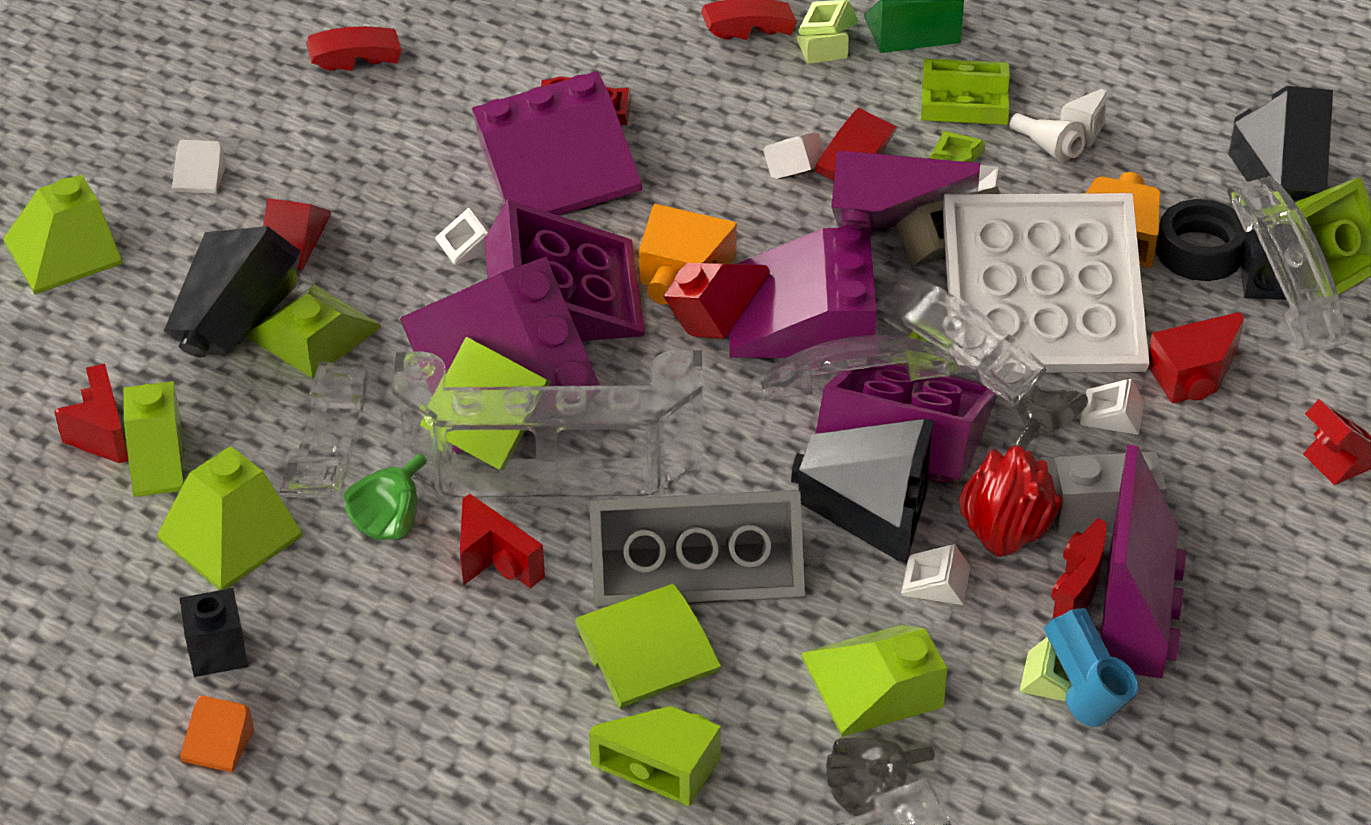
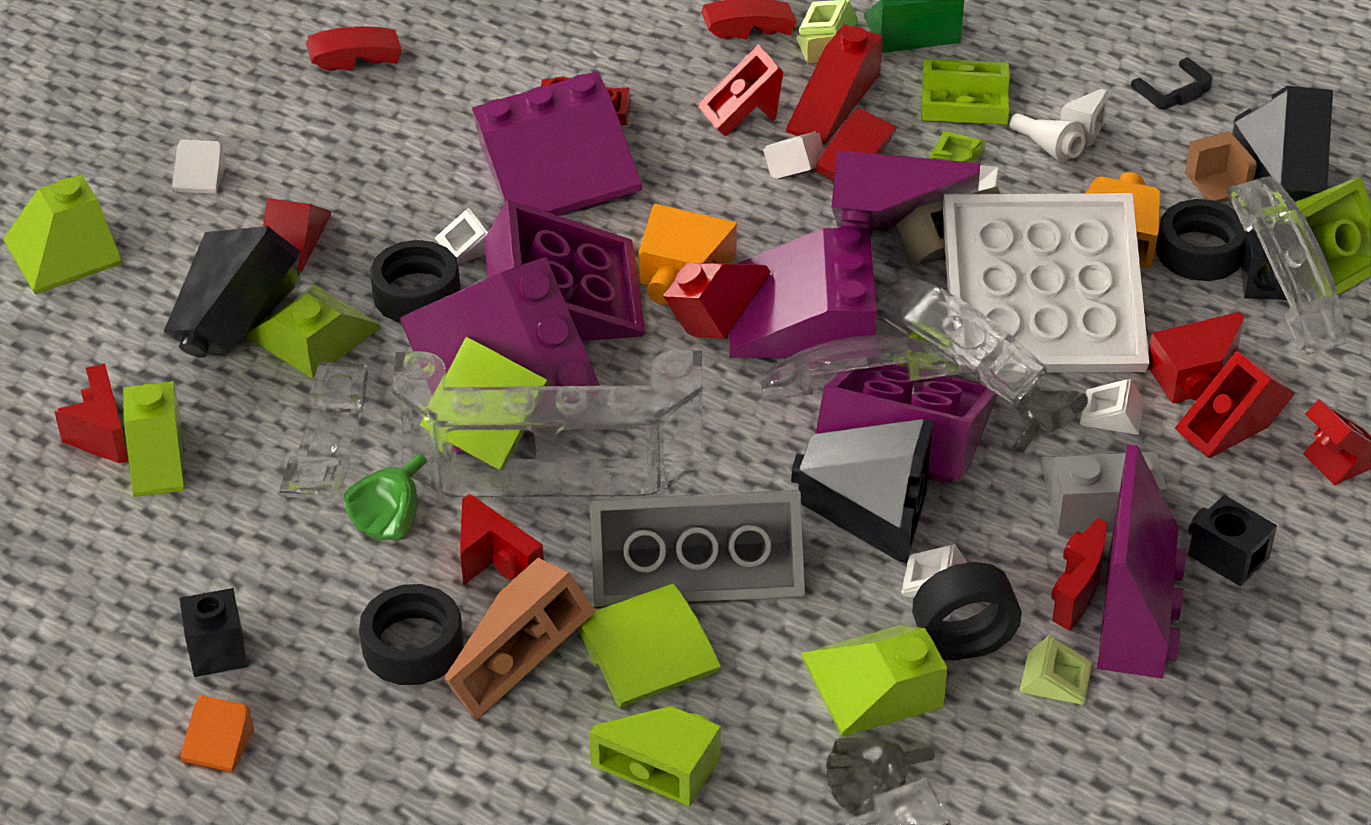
lime slope [157,446,303,590] -> none
red hair [958,446,1062,557] -> none
dark azure piece [1044,608,1139,727] -> none
none -> black tyre [359,584,463,685]
none -> black tyre [370,240,461,323]
none -> nougat slope [444,558,596,720]
none -> red slope [697,44,784,136]
none -> red slope [786,24,883,145]
none -> black tyre [912,562,1022,661]
none -> black piece [1131,57,1213,109]
none -> red slope [1174,351,1296,458]
none -> medium nougat panel [1185,131,1257,203]
none -> black brick [1188,495,1277,587]

